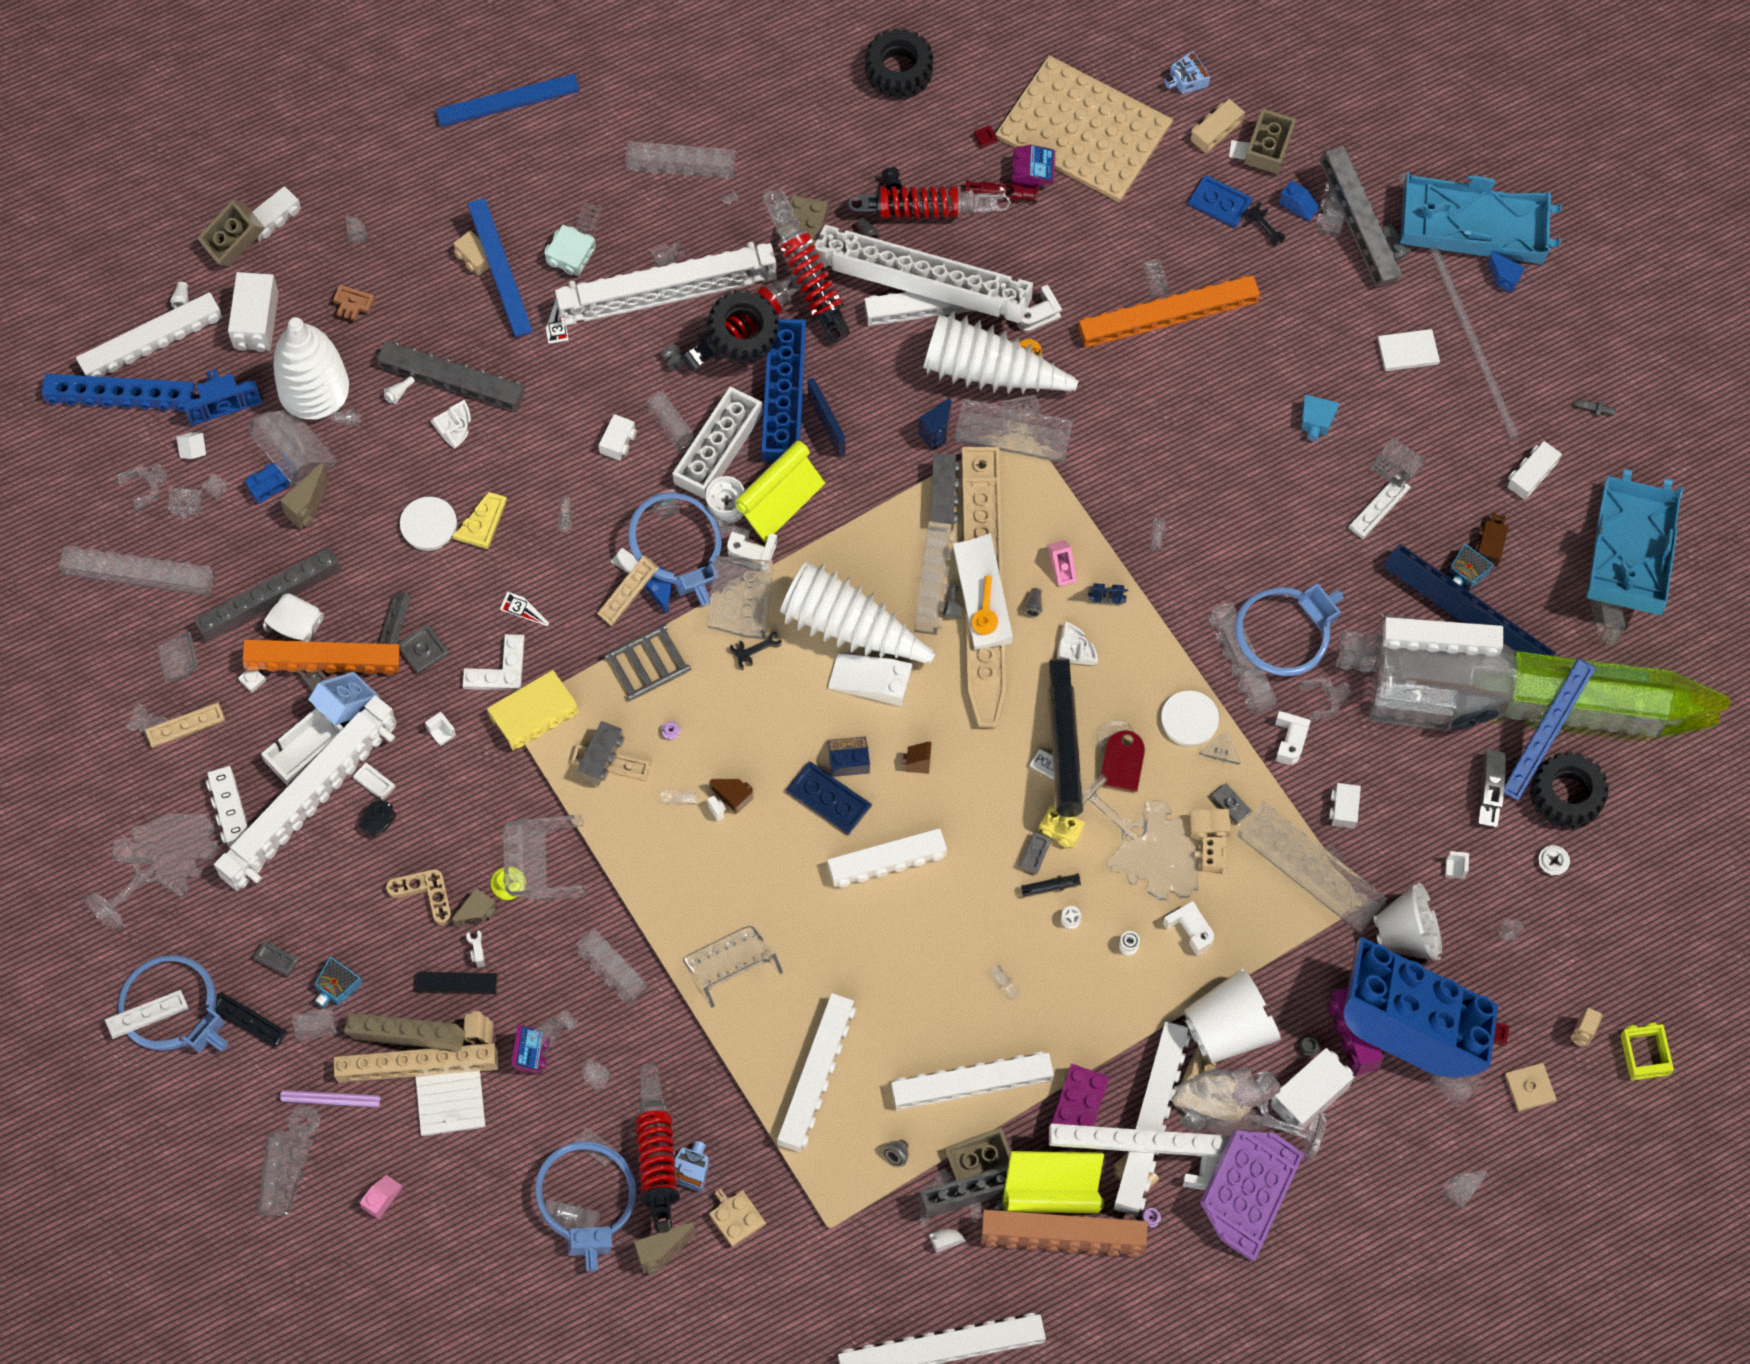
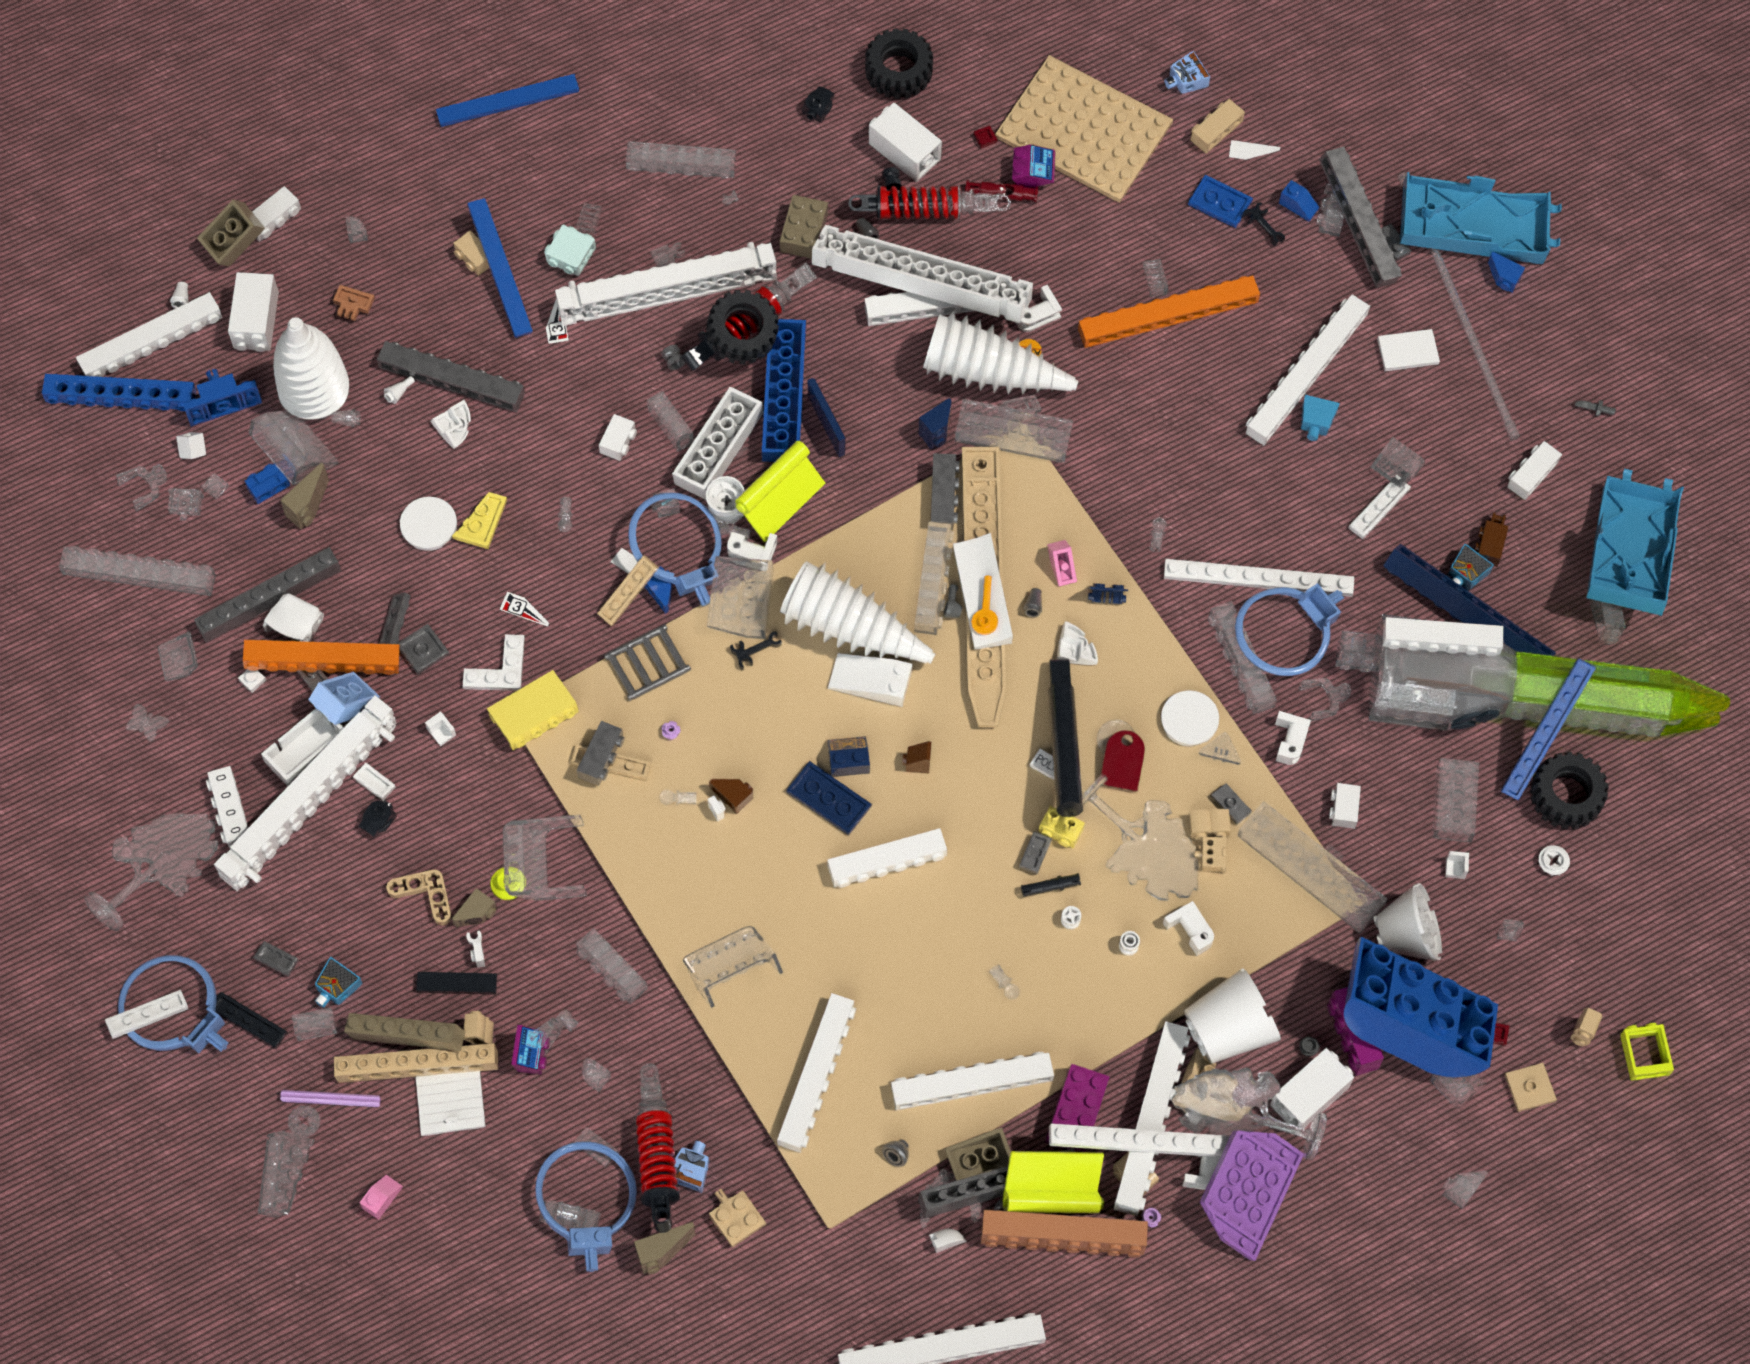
tan tile [145,702,225,748] -> none
piece [763,189,849,342] -> none
dark tan brick [1244,109,1297,174] -> none
flat silver slope [1477,749,1505,828] -> none
none -> black hand [802,86,835,123]
none -> white brick [869,103,942,182]
none -> white plate [1164,559,1354,597]
none -> white brick [1246,295,1370,445]
none -> clear brick [1432,758,1479,843]

